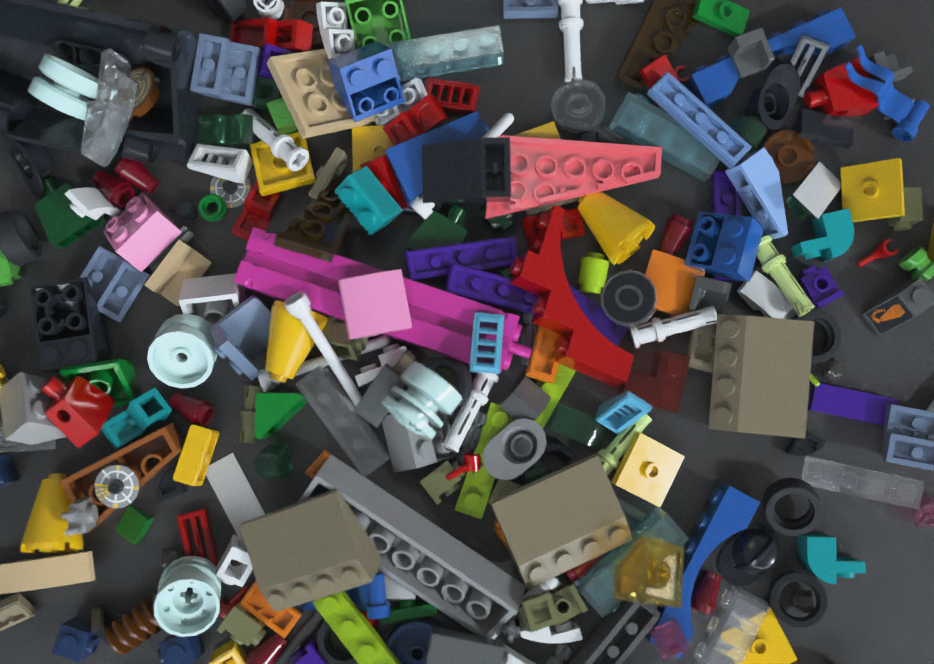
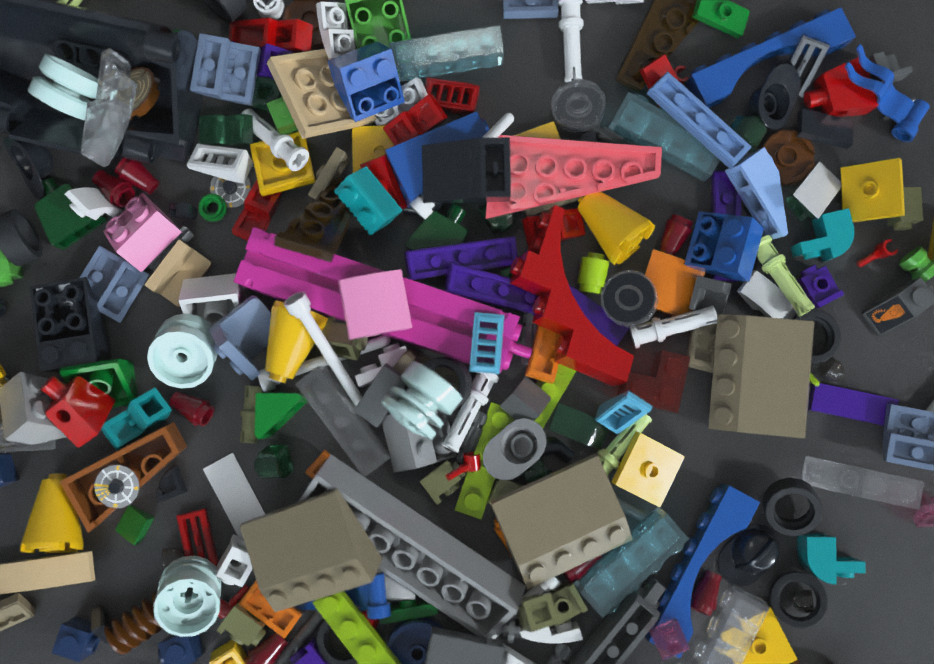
light grey plate [62,497,98,535] -> none
yellow slope [173,425,220,486] -> none
clear yellow slope [614,537,684,608] -> none
dark grey panel [728,28,774,78] -> none
black tile [785,431,826,456] -> none

